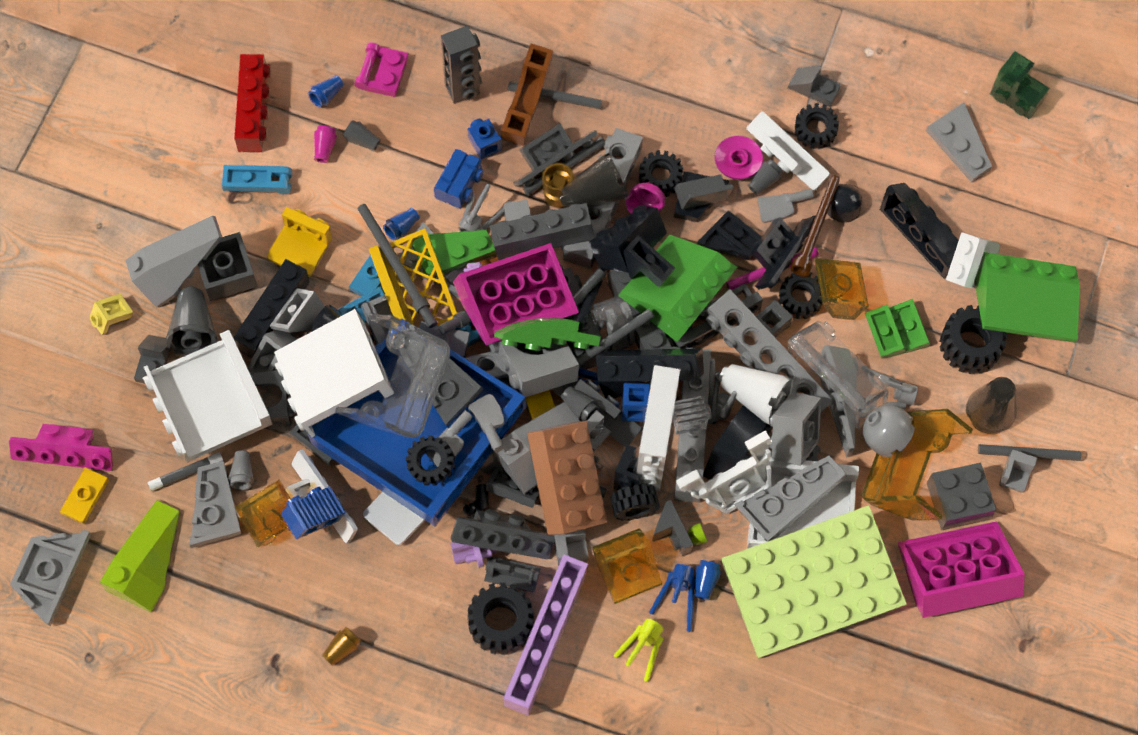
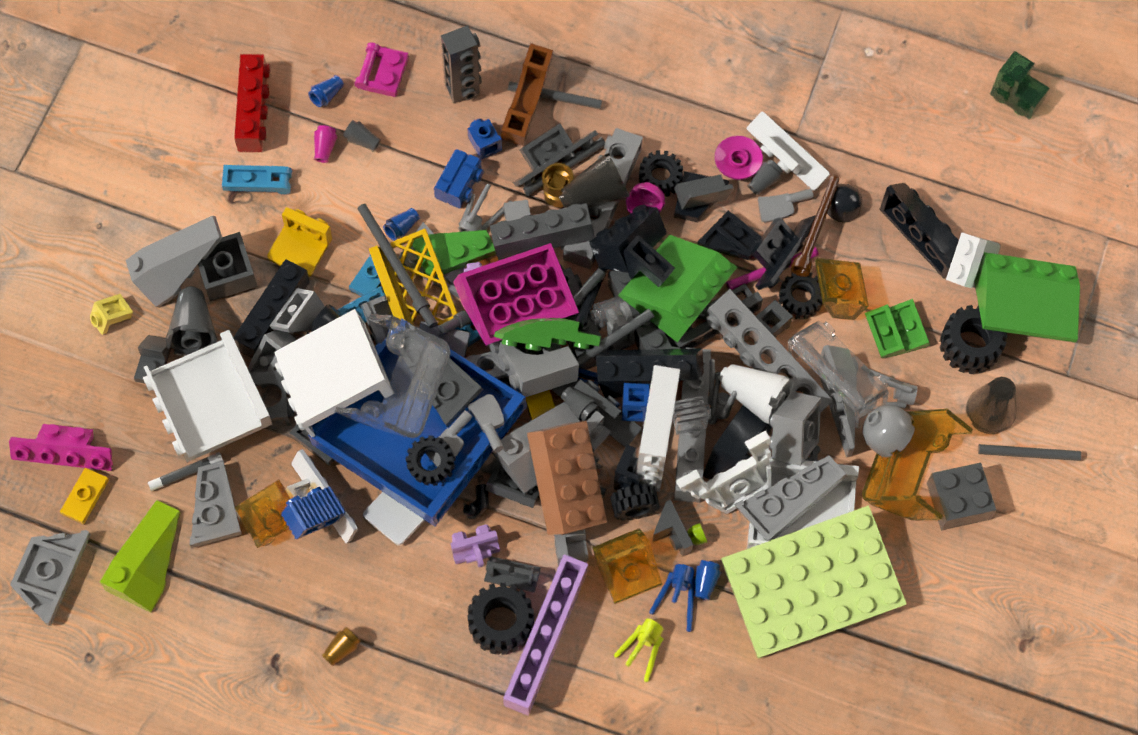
light grey cone [228,450,254,491] -> none
dark grey bracket [450,510,555,559] -> none
dark grey slope [788,65,841,107] -> none
black tyre [795,103,839,149] -> none
dark pink slope [898,521,1025,618] -> none
light grey wing [926,103,992,183] -> none
light grey panel [999,449,1037,493] -> none

